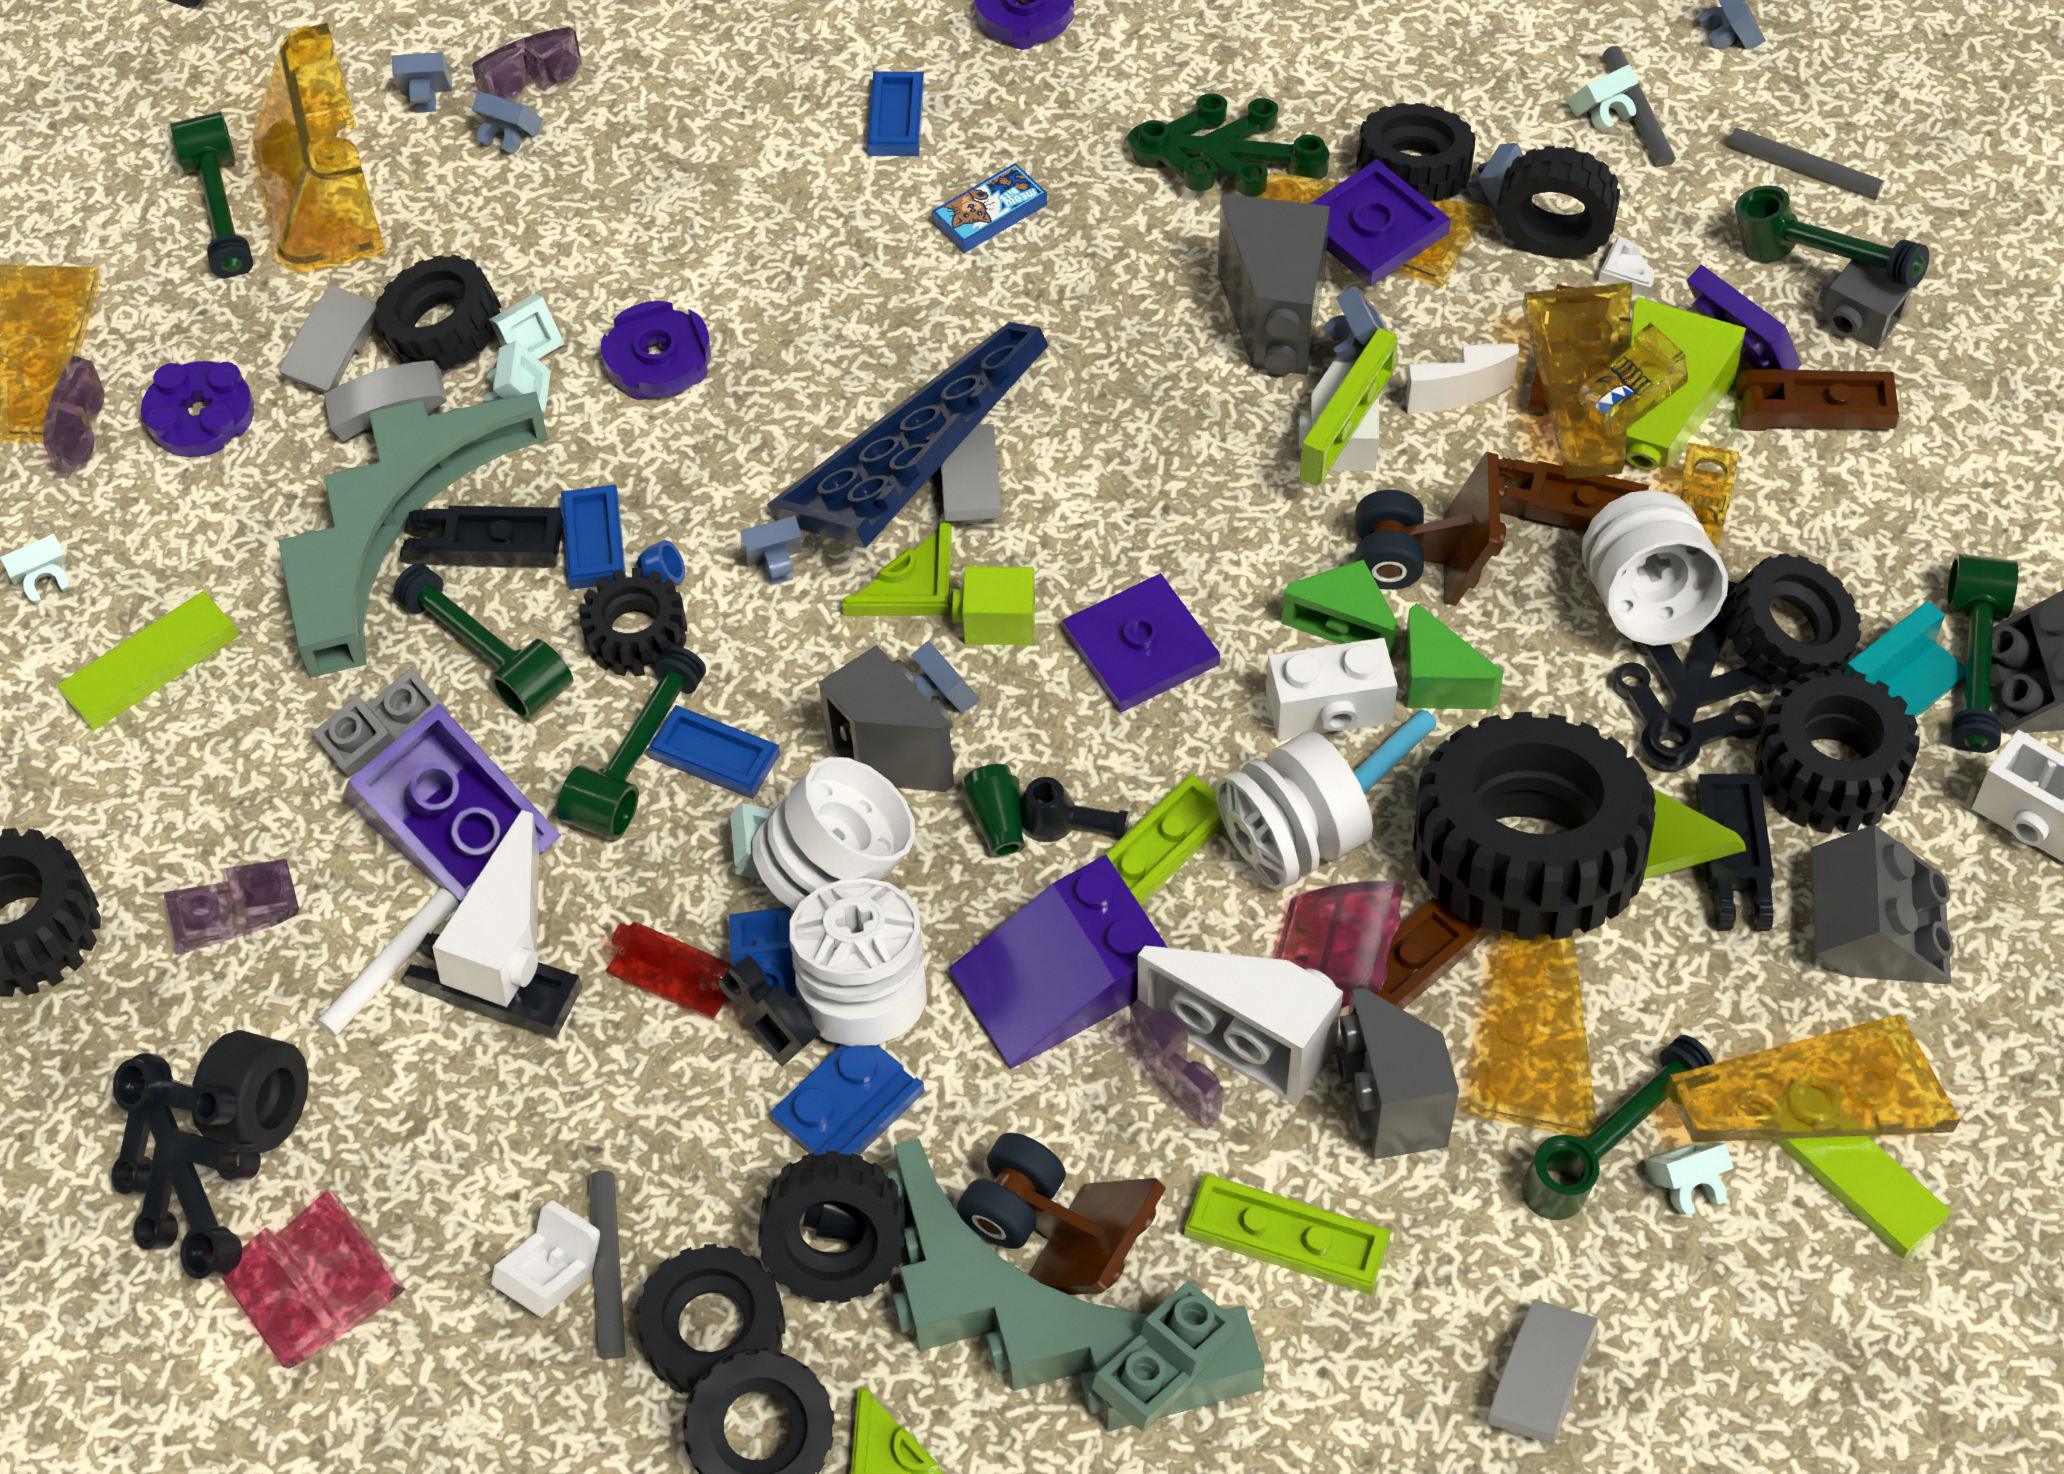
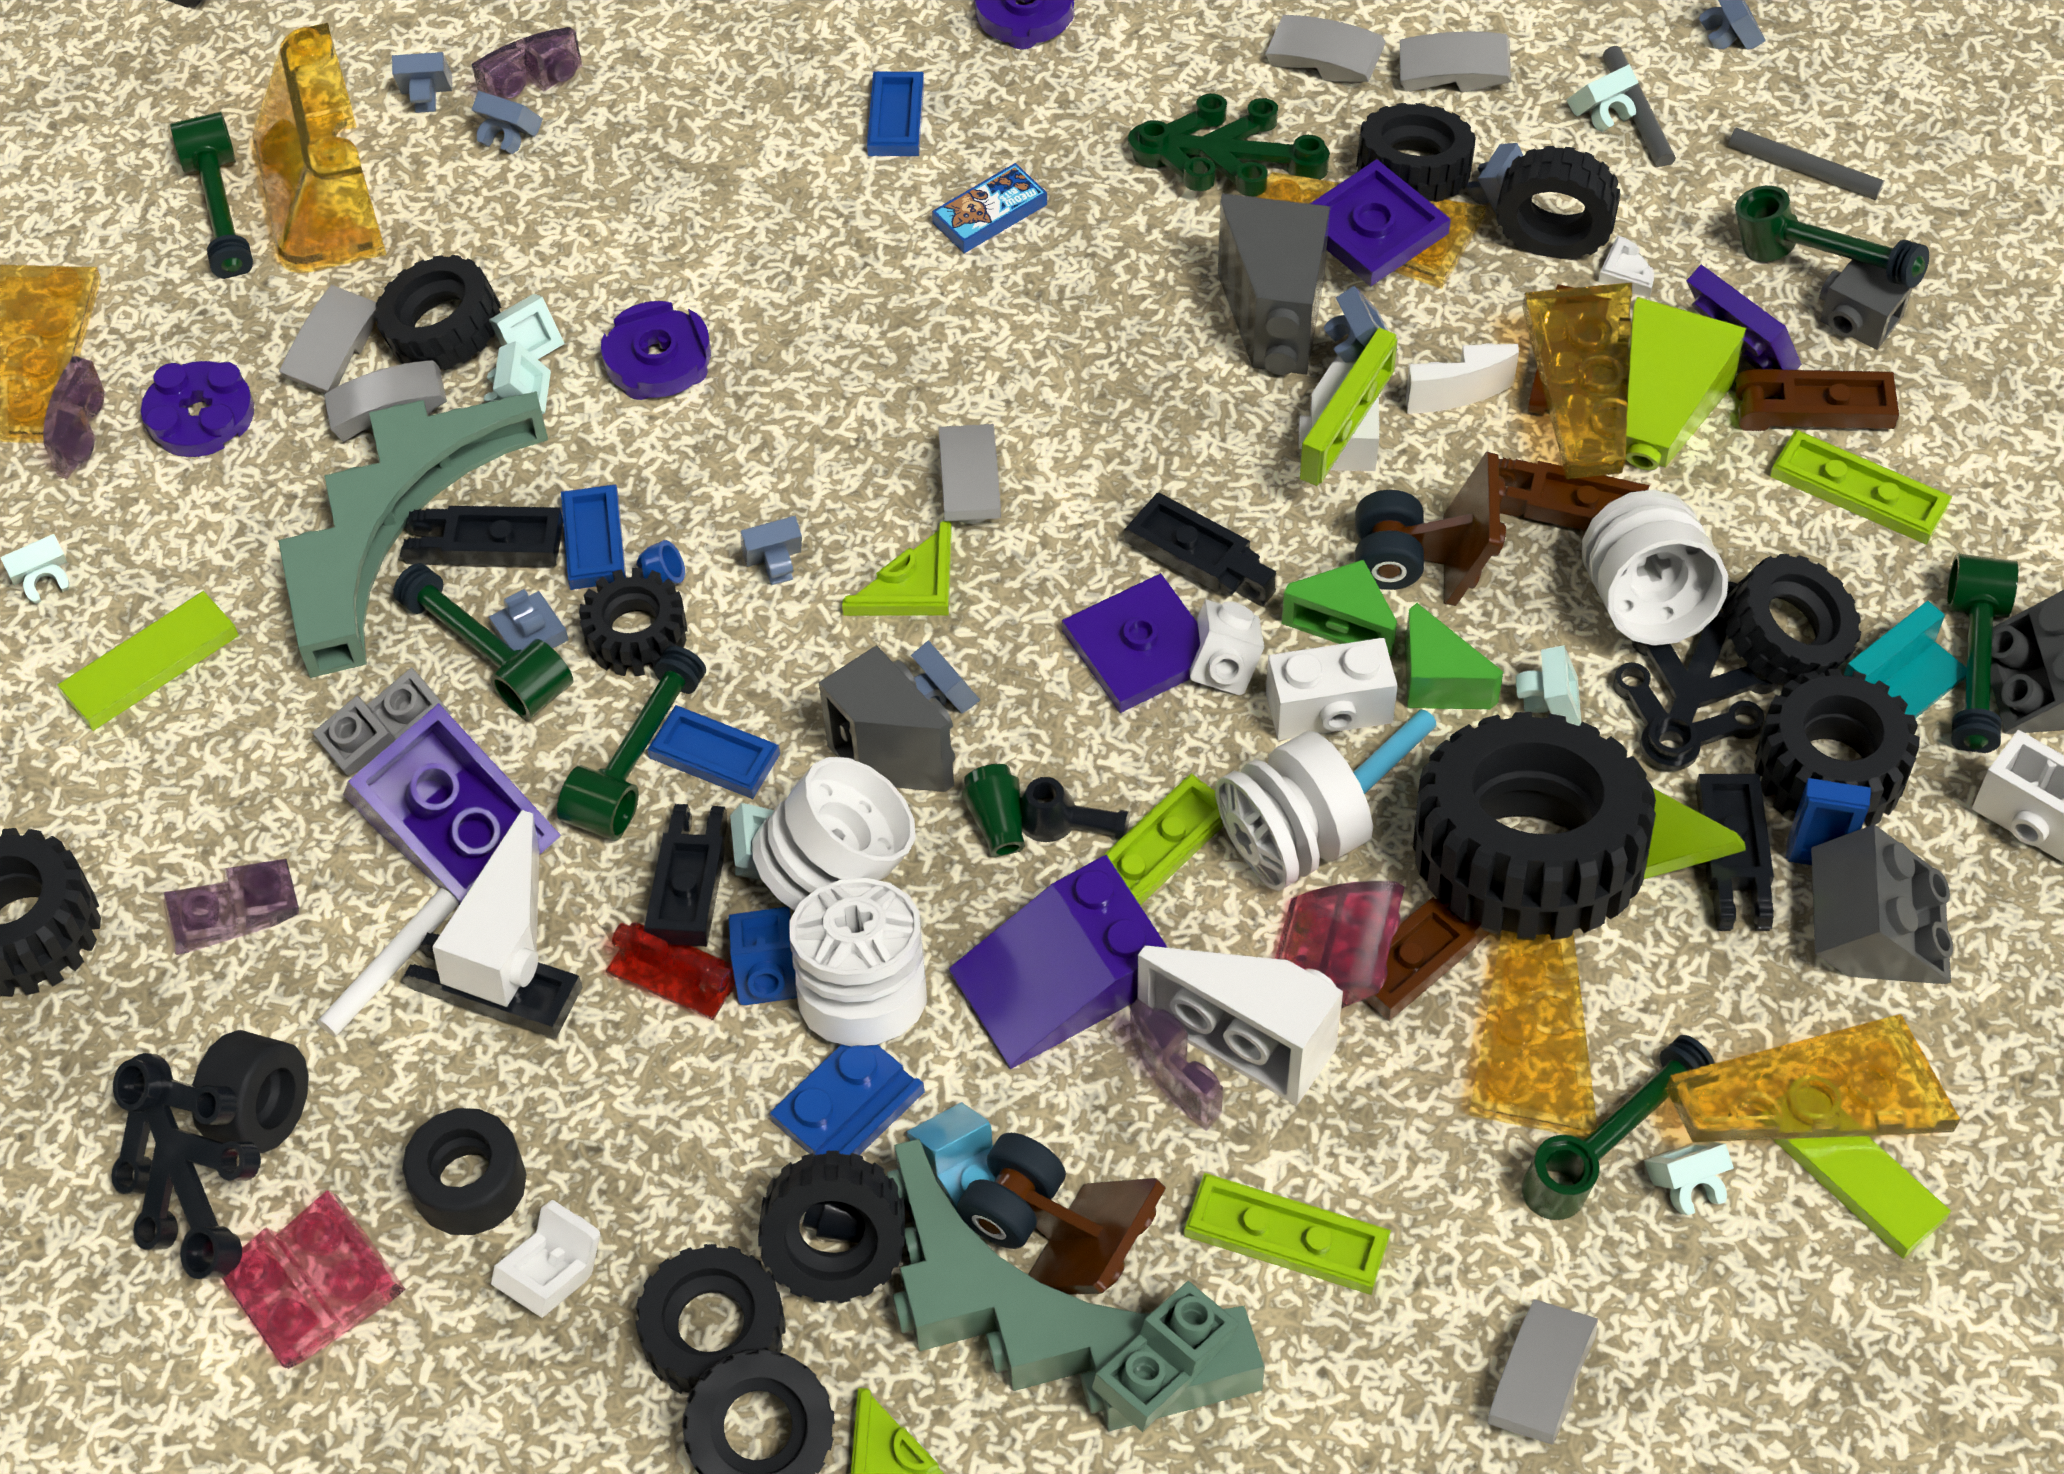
dark grey bar [589,1170,626,1360] -> none
black plate [718,955,821,1067] -> none
dark blue wing [767,322,1049,548] -> none
lime brick [952,566,1035,645] -> none
dark grey slope [1336,988,1459,1160] -> none
clear yellow leg [1575,322,1688,437] -> none
clear yellow leg [1678,442,1739,551] -> none
none -> black tyre [402,1108,527,1235]
none -> sand blue tile [489,589,569,651]
none -> black hinge [644,804,727,947]
none -> medium azure slope [906,1102,996,1222]
none -> black hinge [1124,493,1276,607]
none -> white bracket [1190,599,1264,695]
none -> light grey slope [1265,15,1386,82]
none -> light grey slope [1400,31,1511,92]
none -> light aqua tile [1516,645,1581,726]
none -> lime tile [1770,429,1952,545]
none -> blue tile [1785,778,1871,865]

